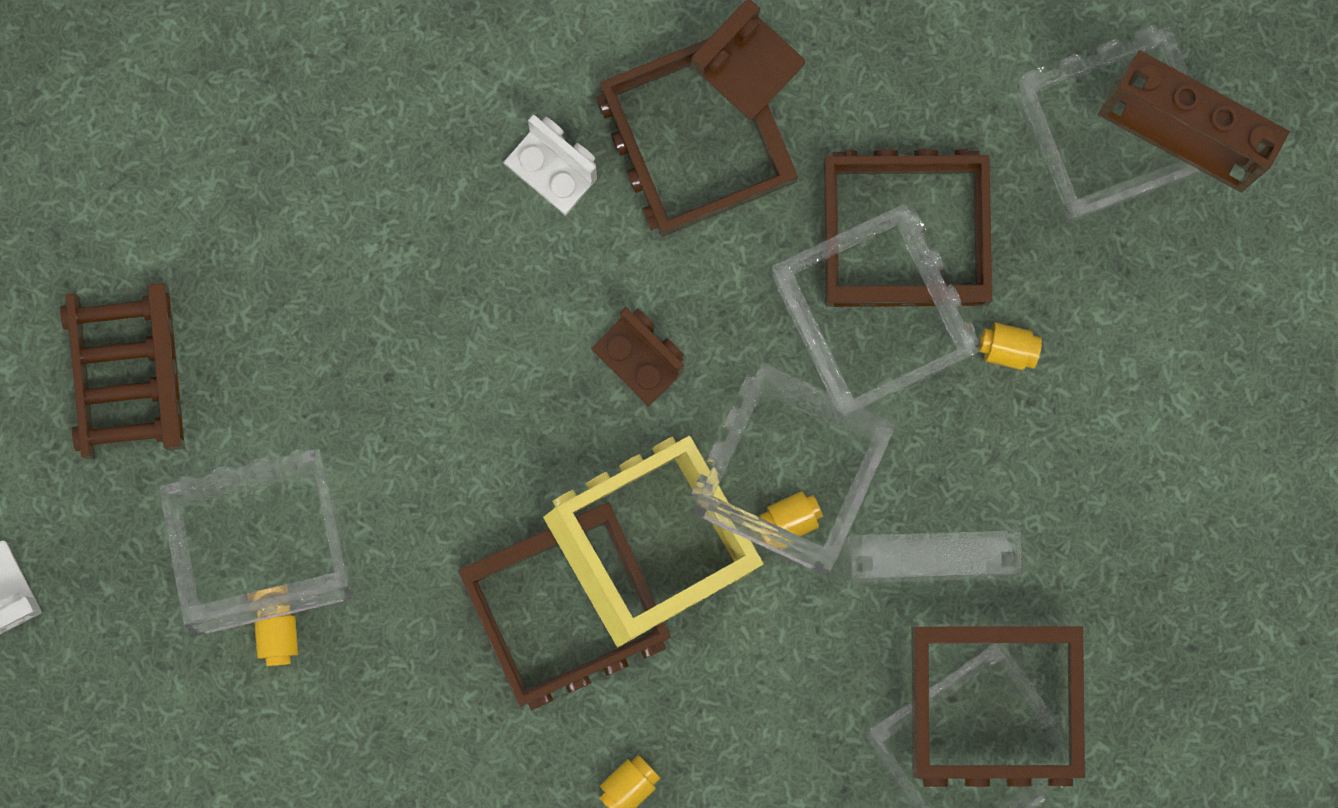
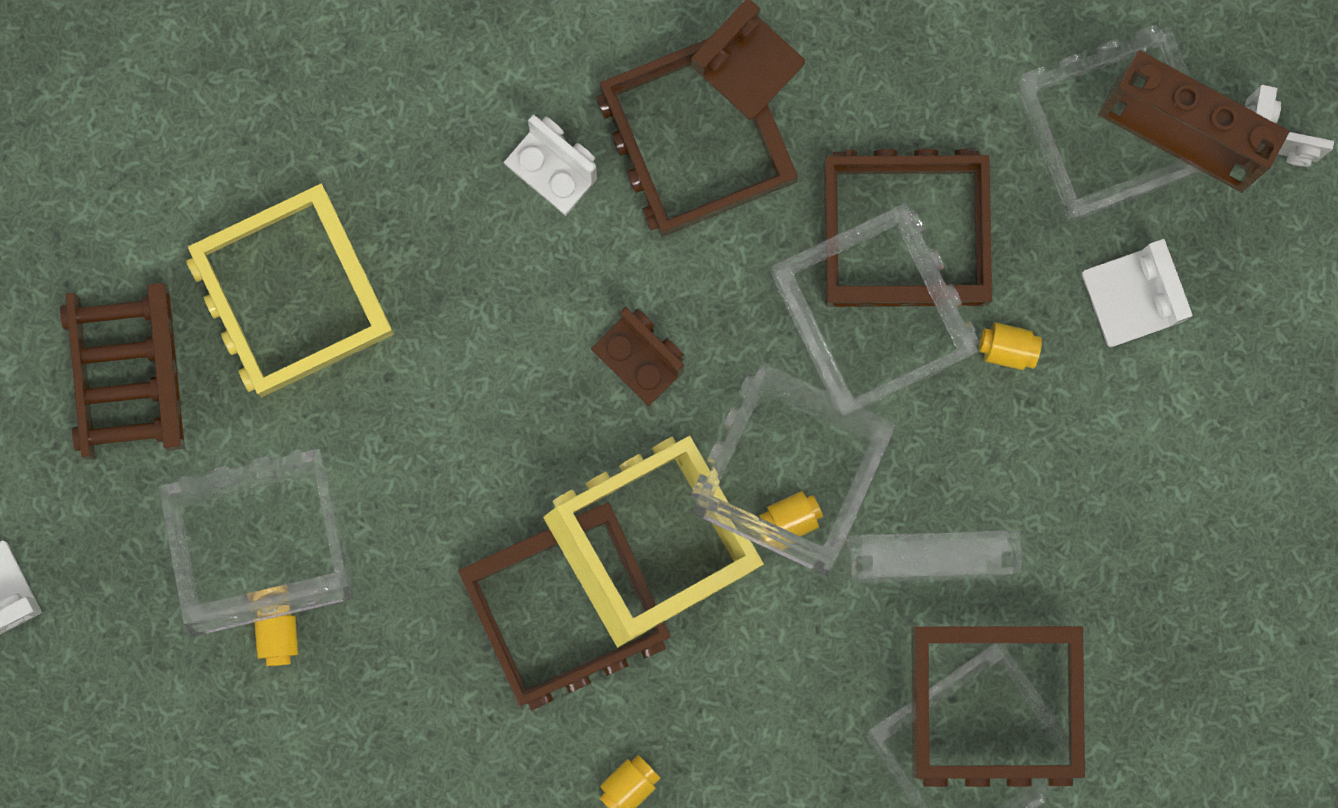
none -> light yellow window [186,183,394,398]
none -> white bracket [1082,239,1193,347]
none -> white bracket [1245,85,1334,167]

